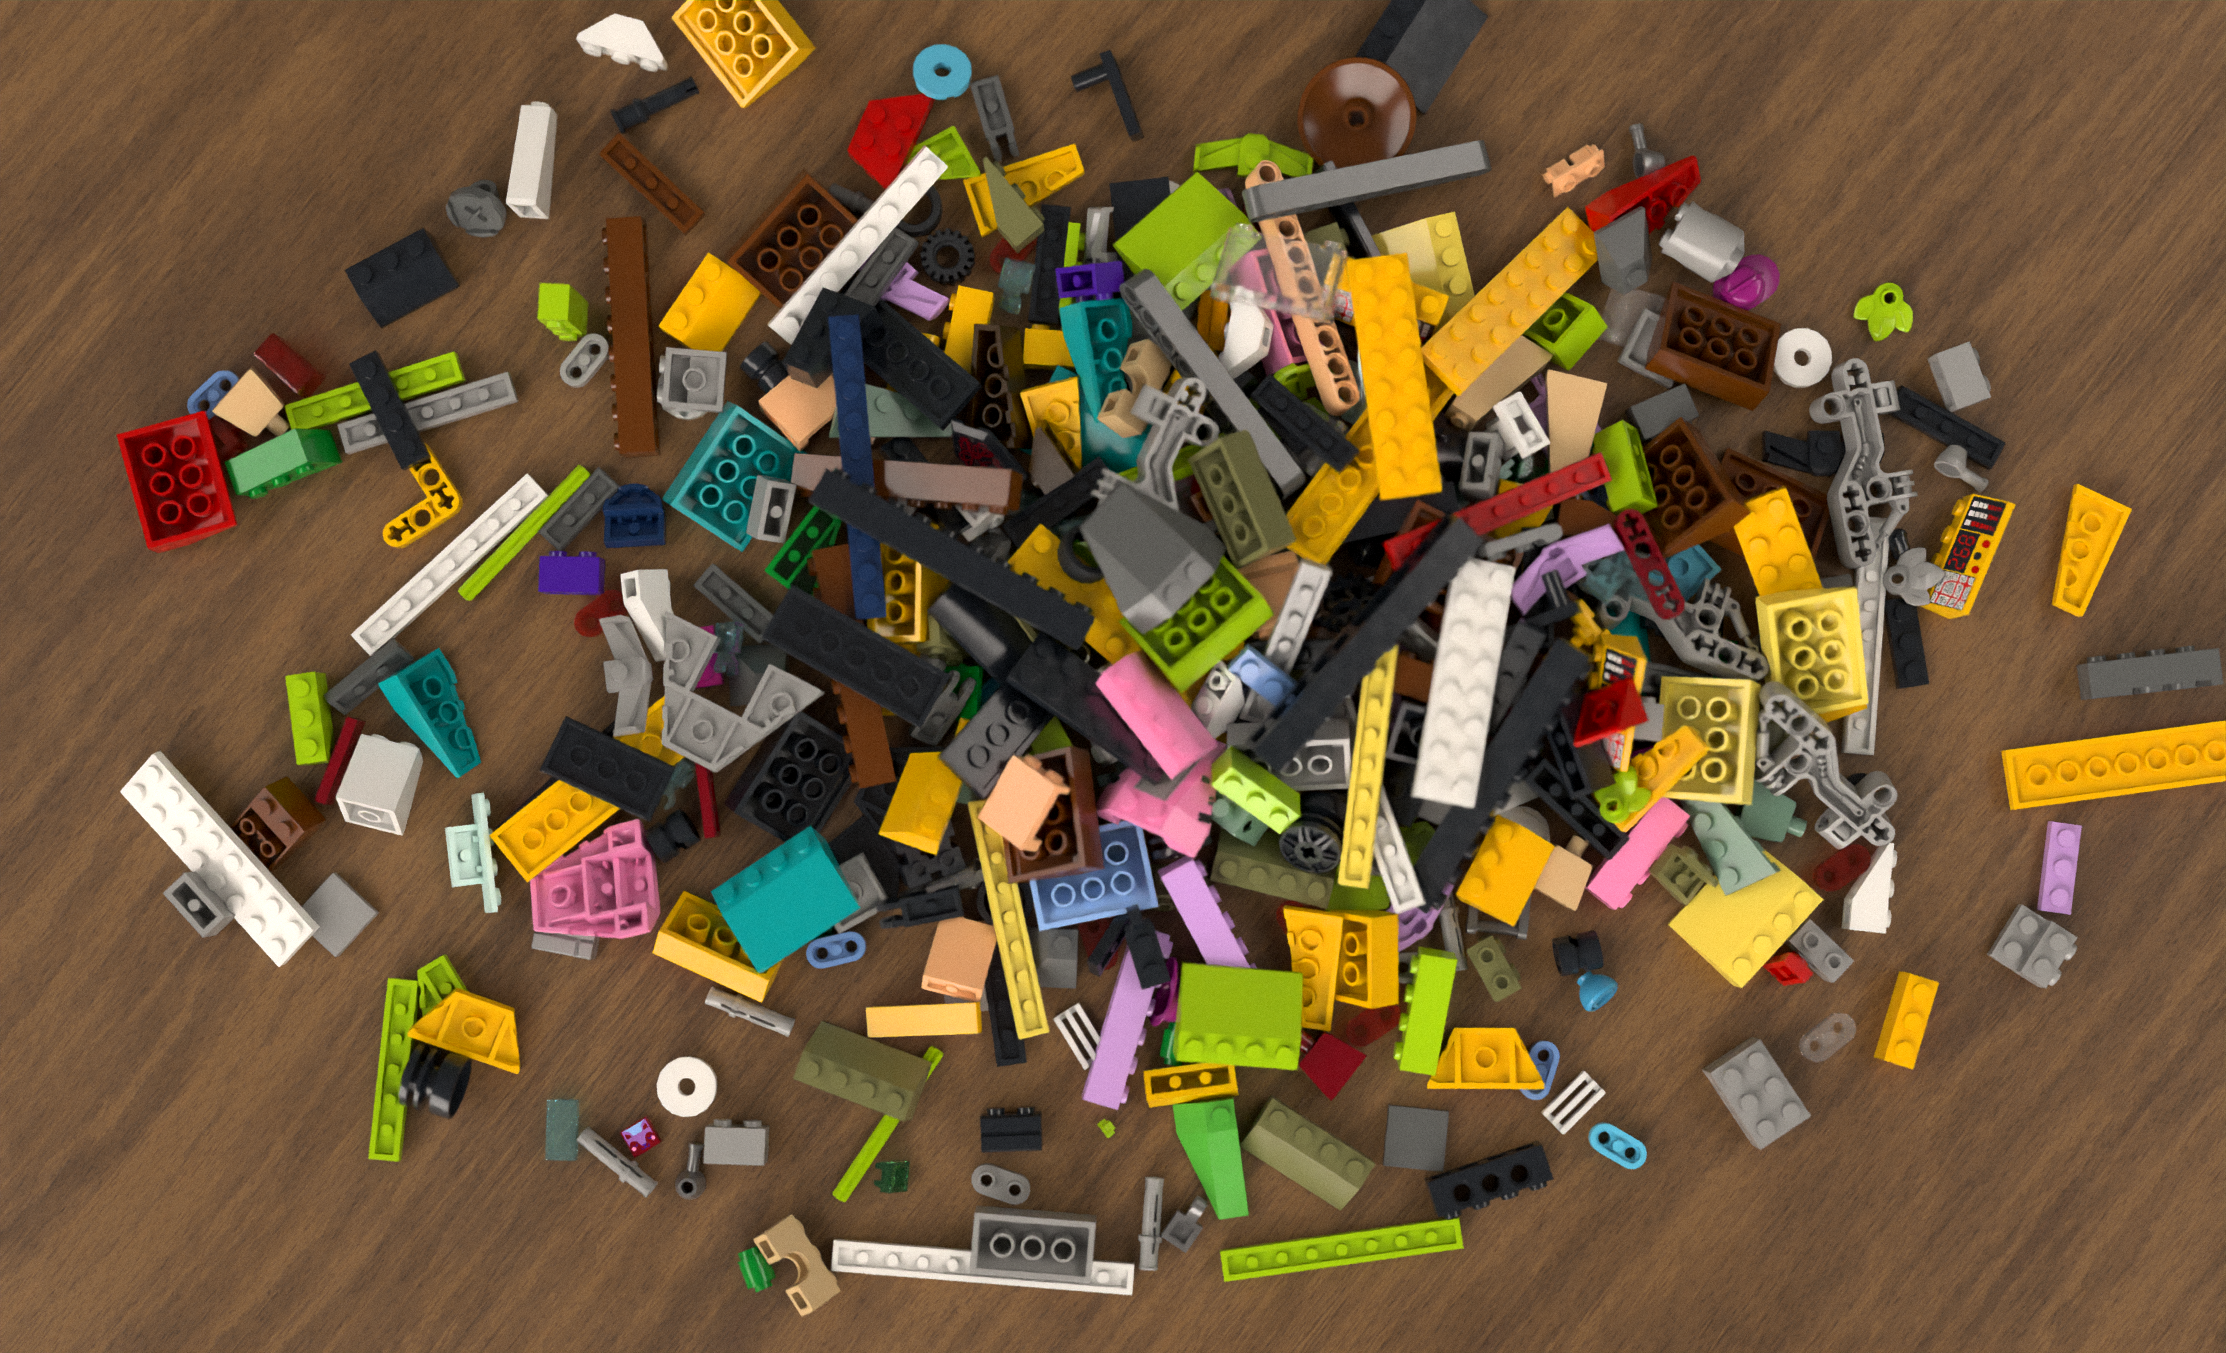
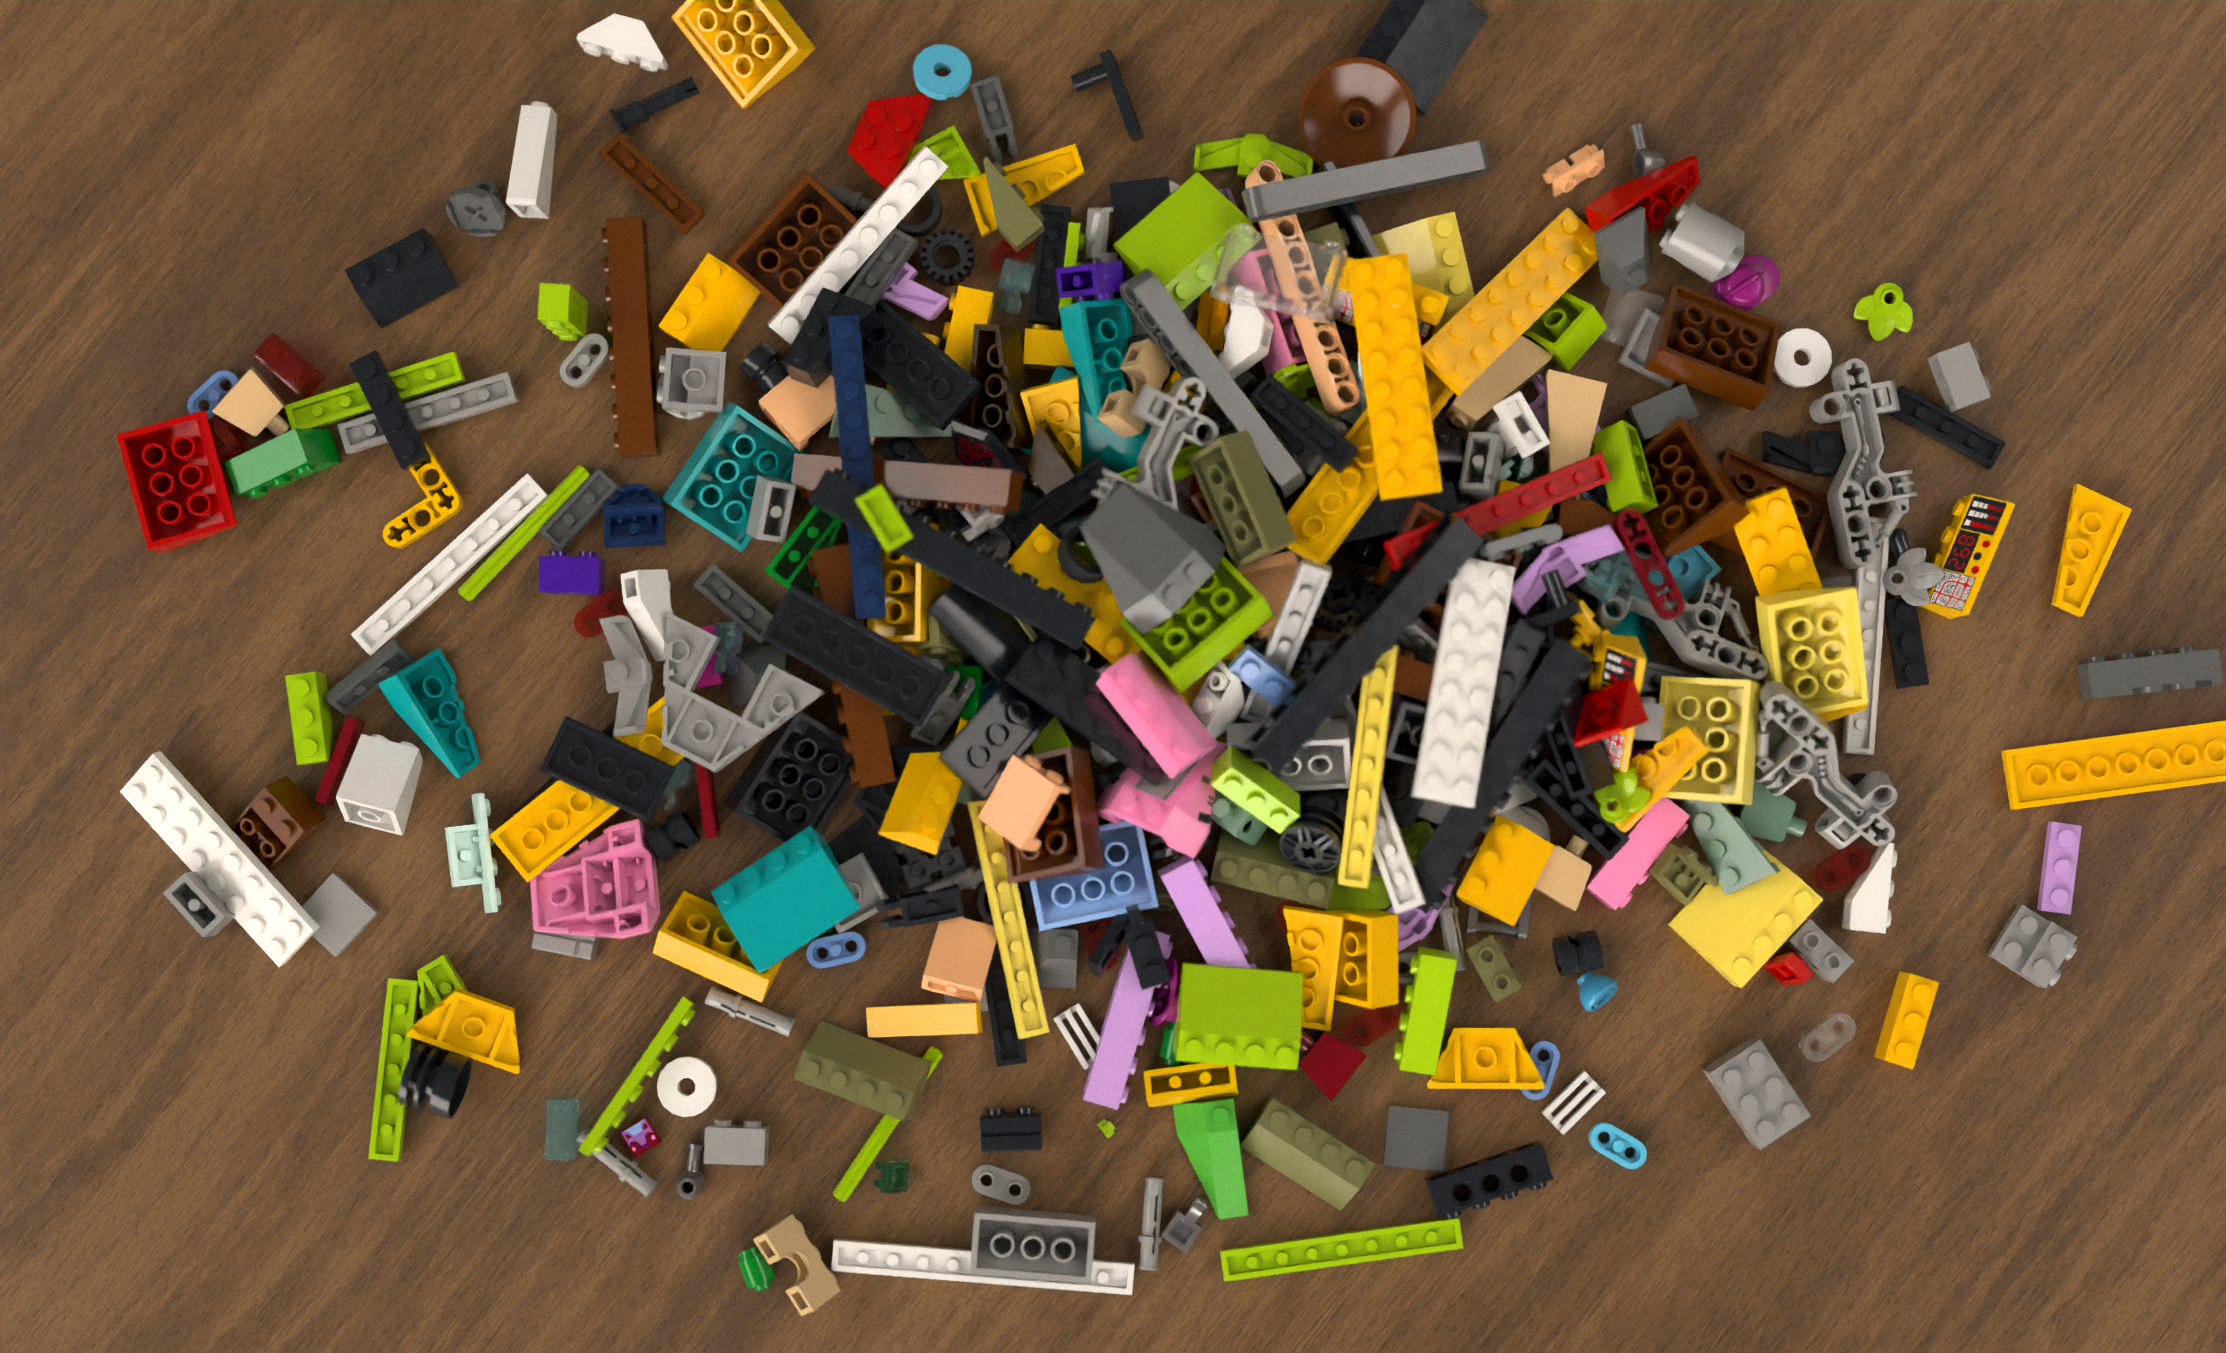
light grey bar [1934,445,1989,492] -> none
none -> lime plate [578,997,696,1157]
none -> lime plate [855,484,914,553]

